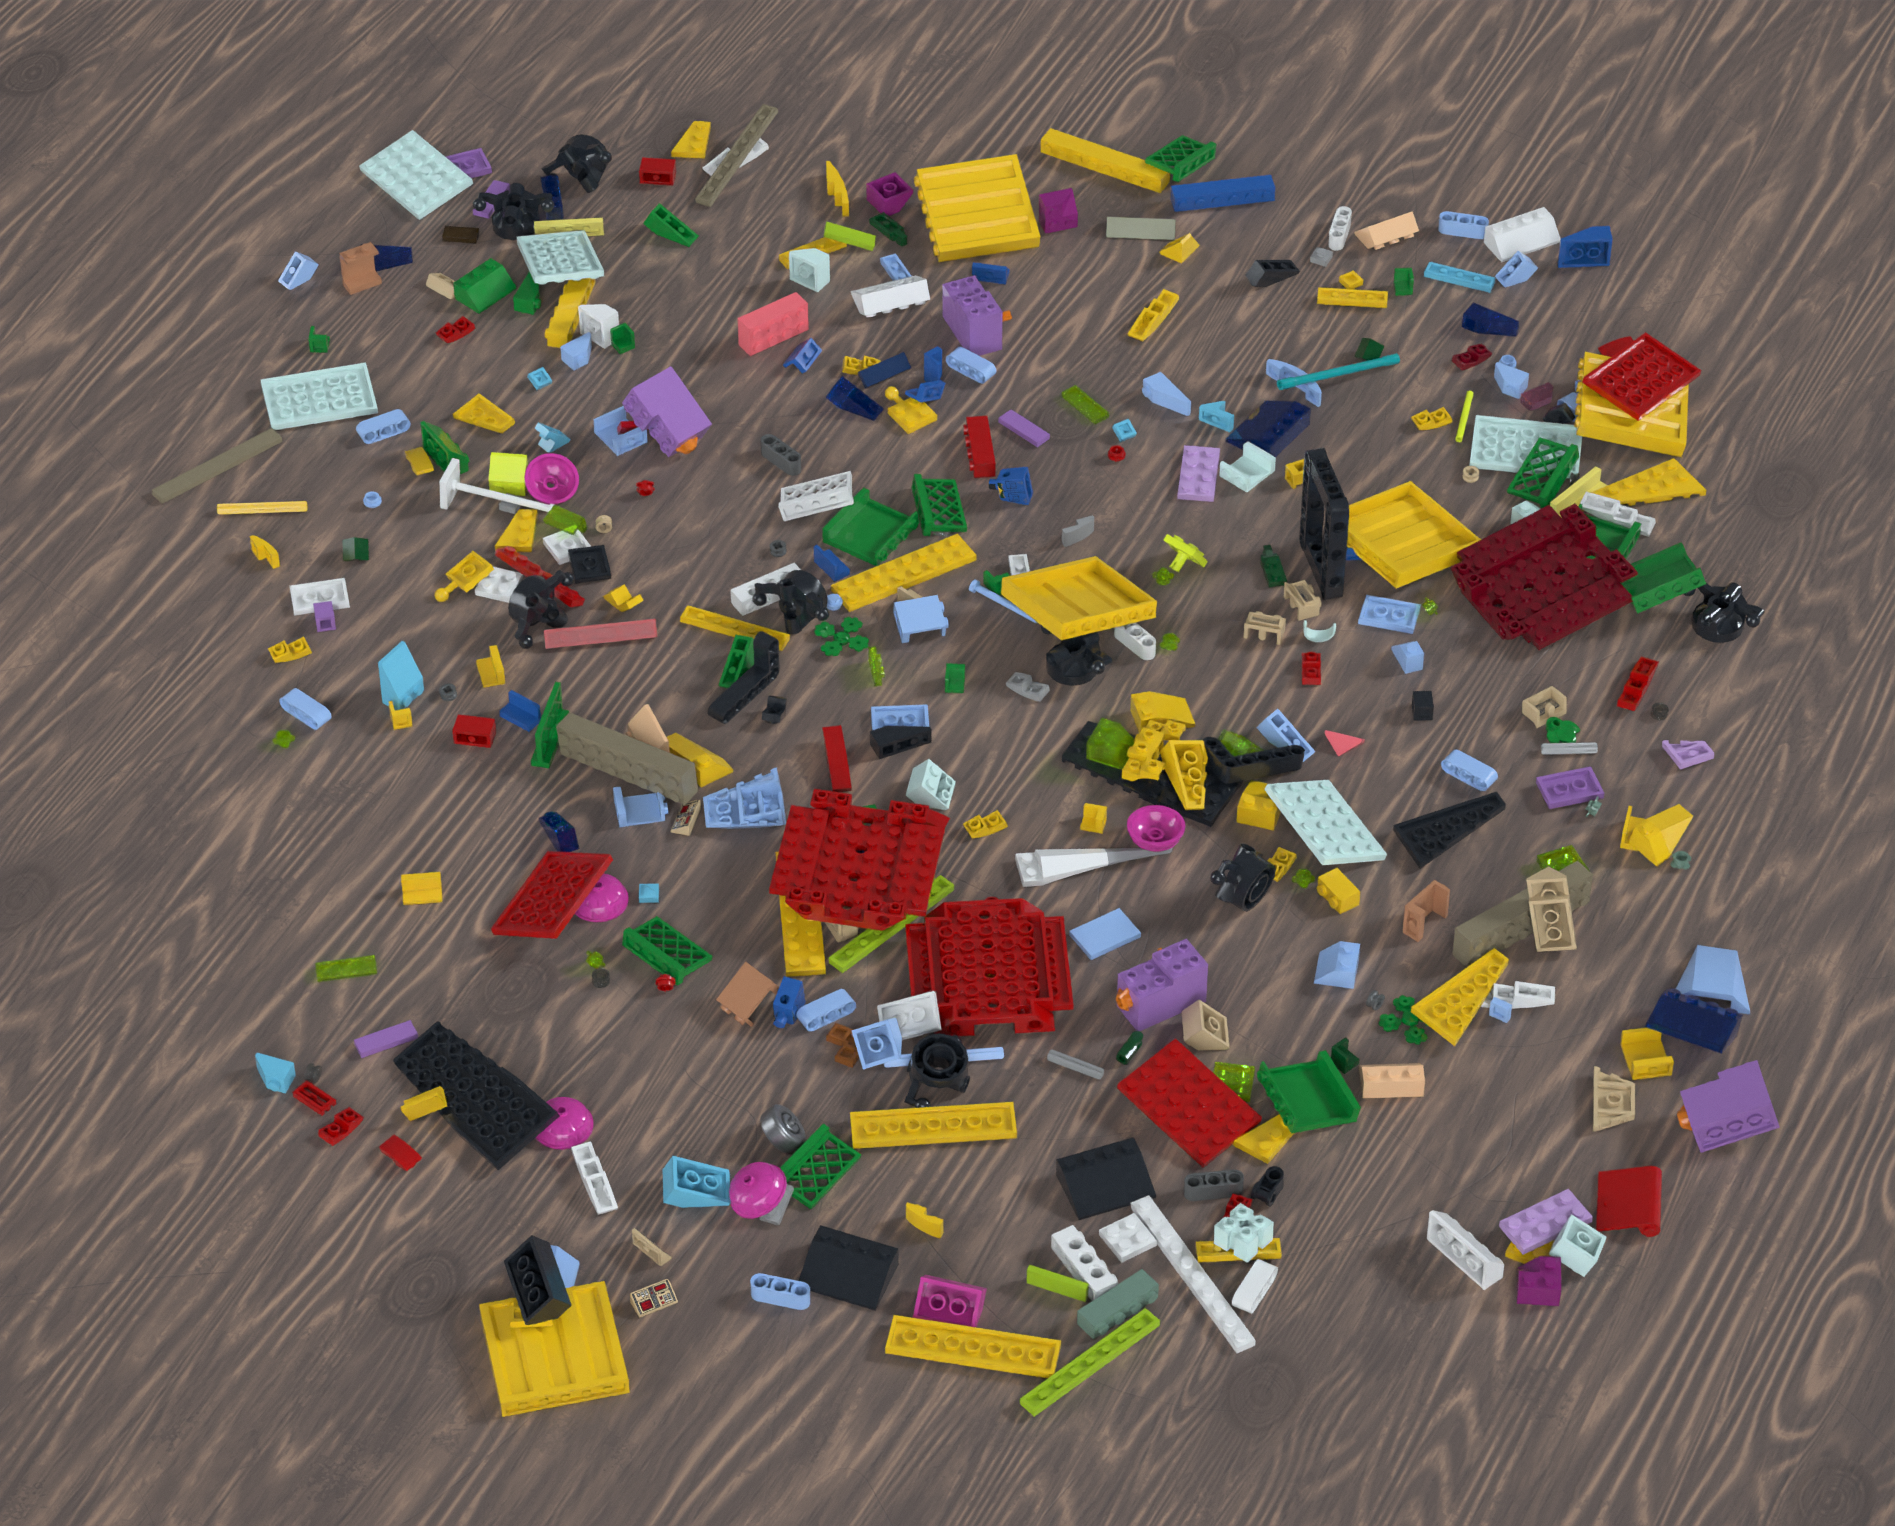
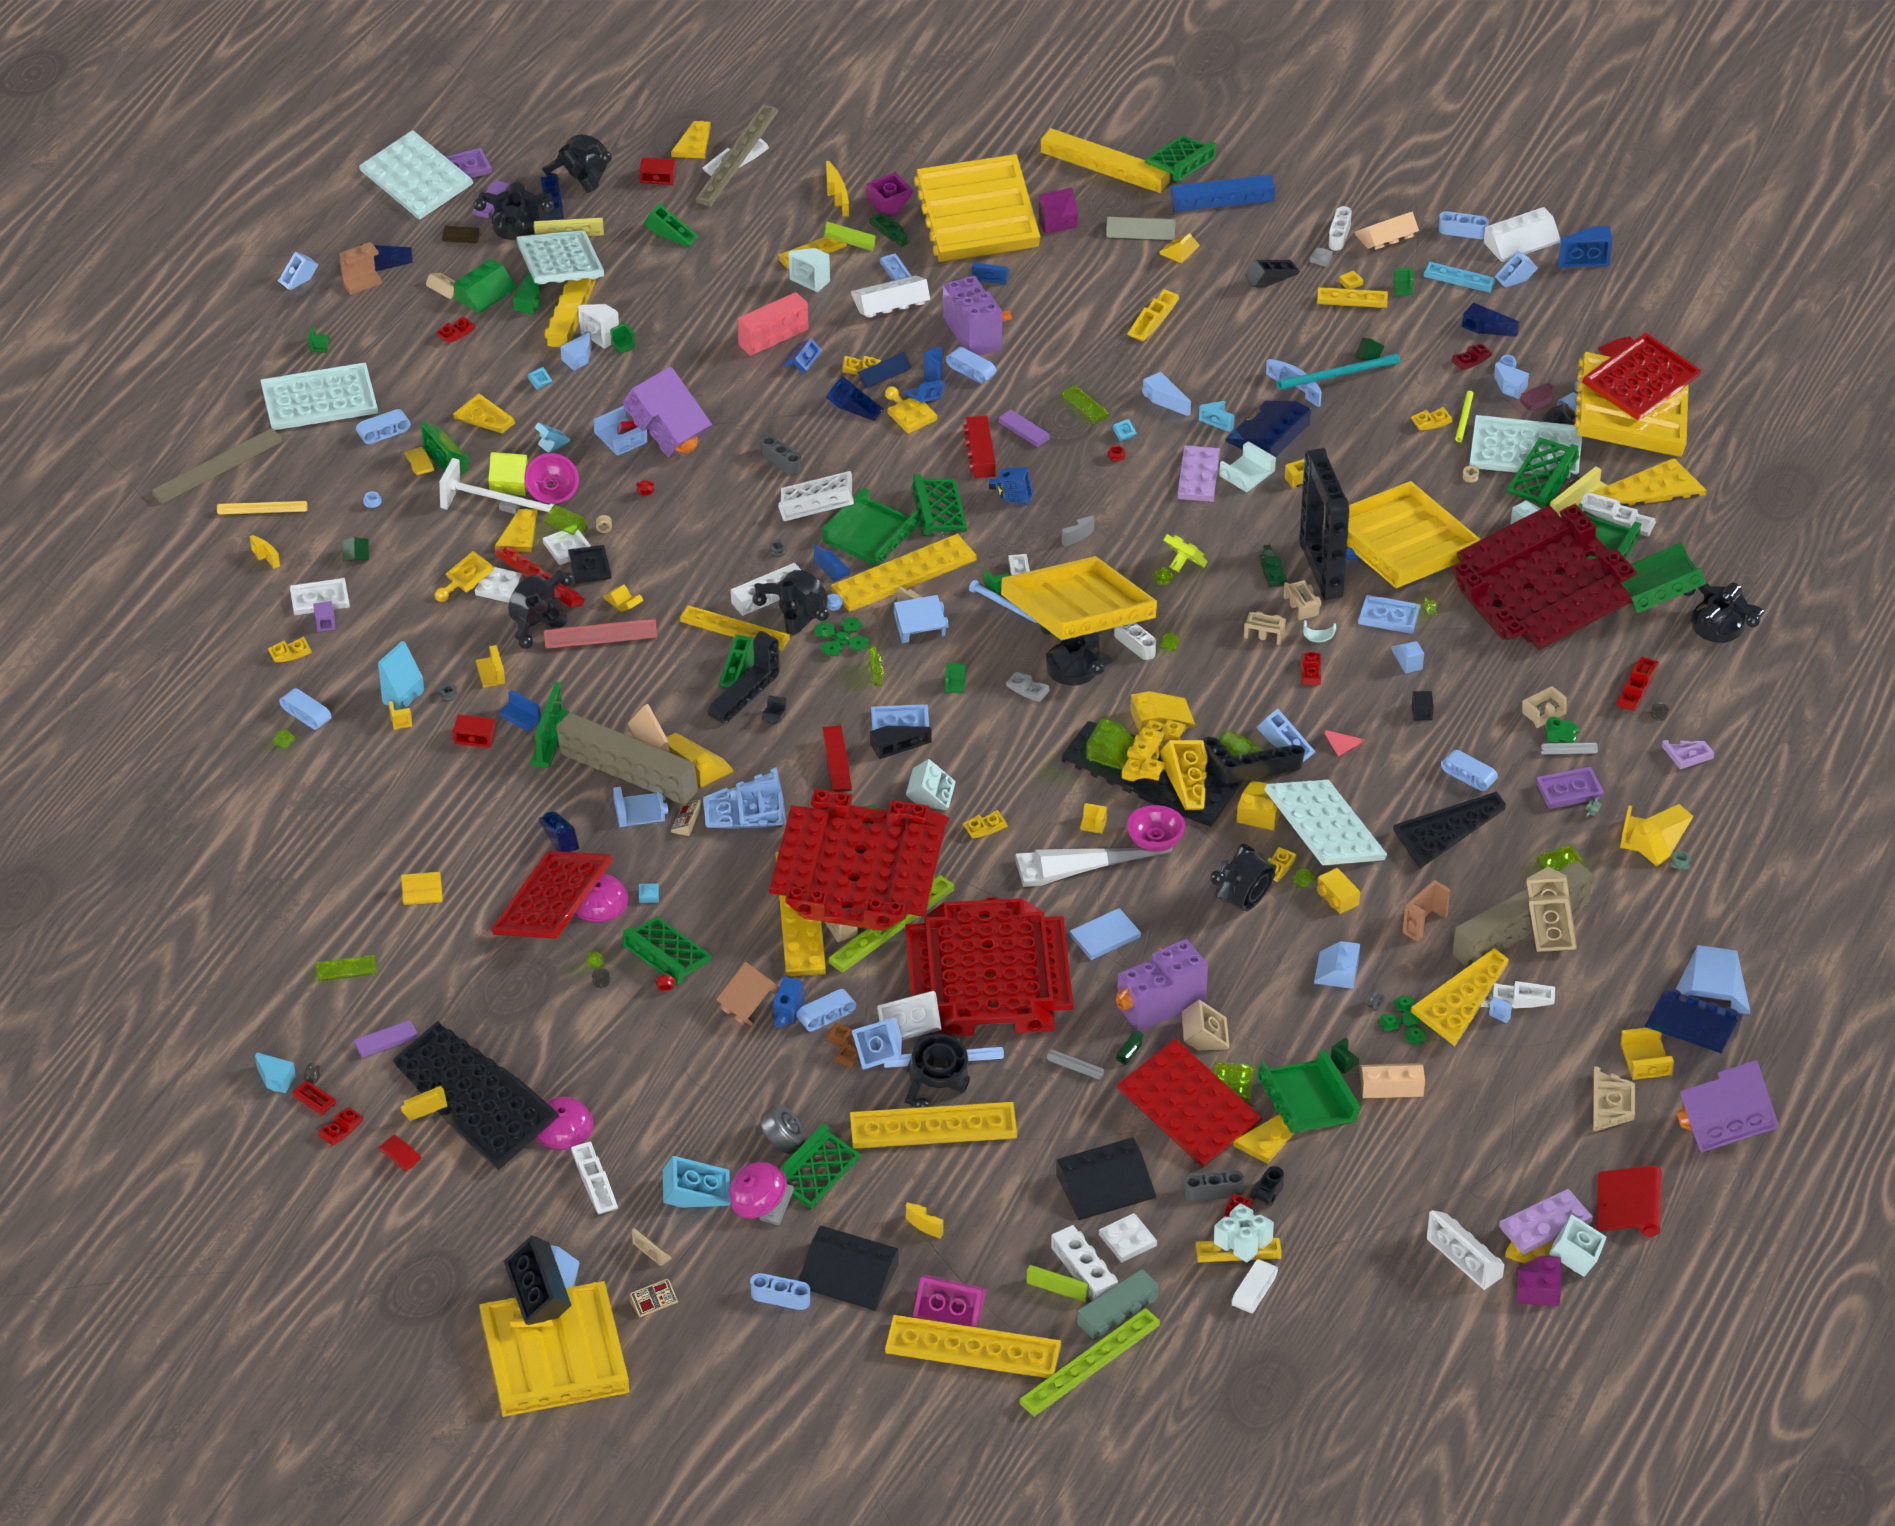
white plate [1131,1195,1256,1353] -> none

